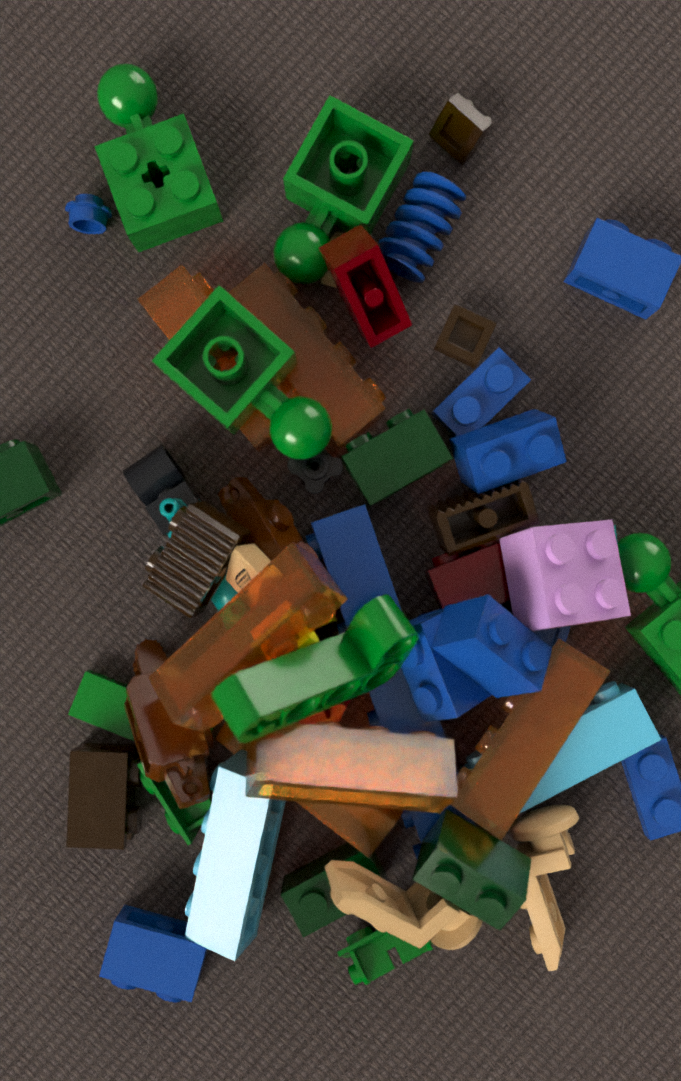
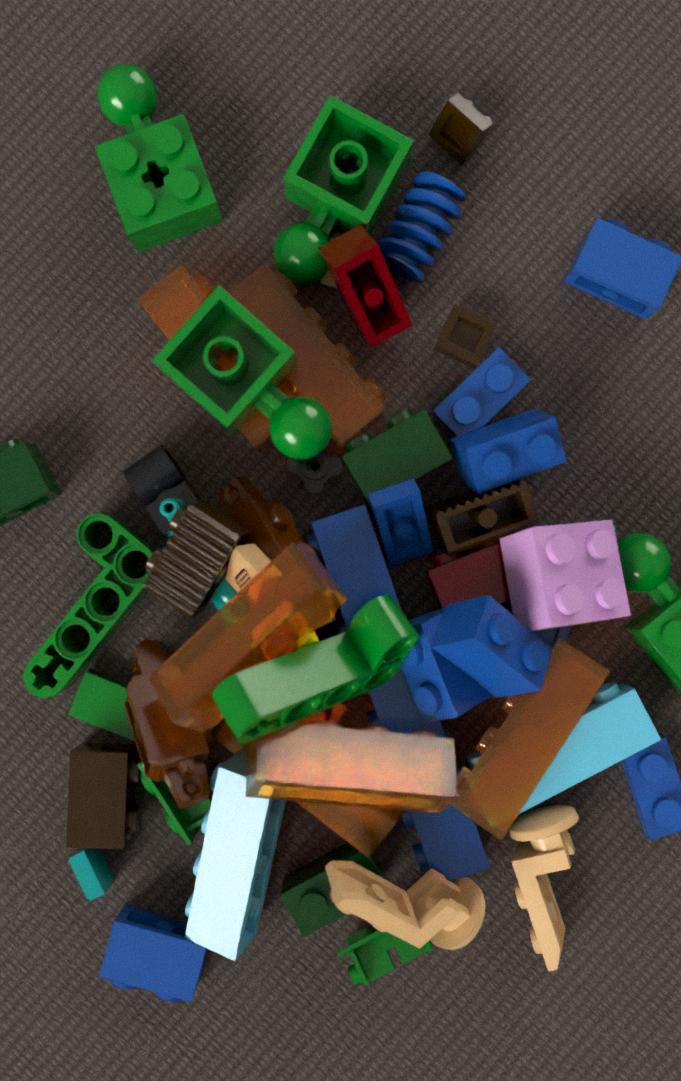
blue plate [65,194,112,234] -> none
dark green brick [412,809,531,931] -> none
none -> green beam [23,513,157,698]
none -> teal tile [68,848,115,901]
none -> blue plate [368,478,434,567]

